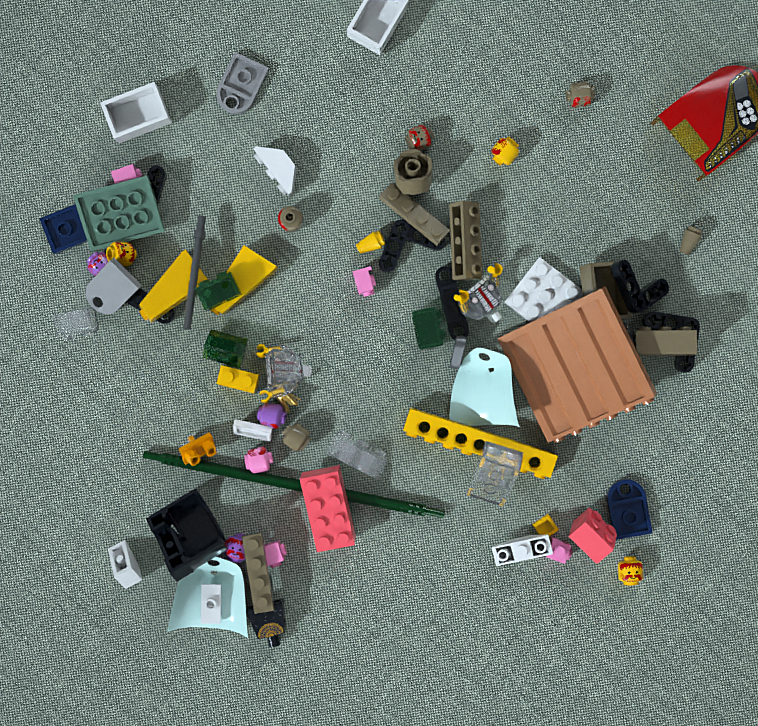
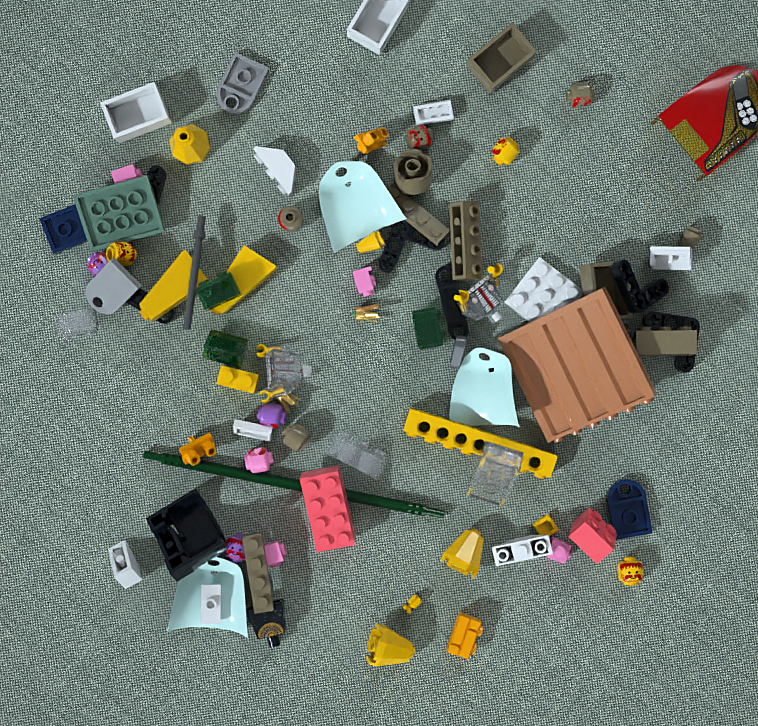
none -> yellow cone [169,123,211,165]
none -> light aqua piece [319,161,407,253]
none -> pearl gold piece [351,304,380,323]
none -> light orange hips [354,127,389,154]
none -> yellow cone [366,623,415,666]
none -> yellow piece [402,594,422,614]
none -> white plate [413,100,454,126]
none -> yellow cone [440,528,484,578]
none -> light orange brick [446,612,484,659]
none -> dark tan piece [466,22,537,94]
none -> white hinge [650,246,692,270]

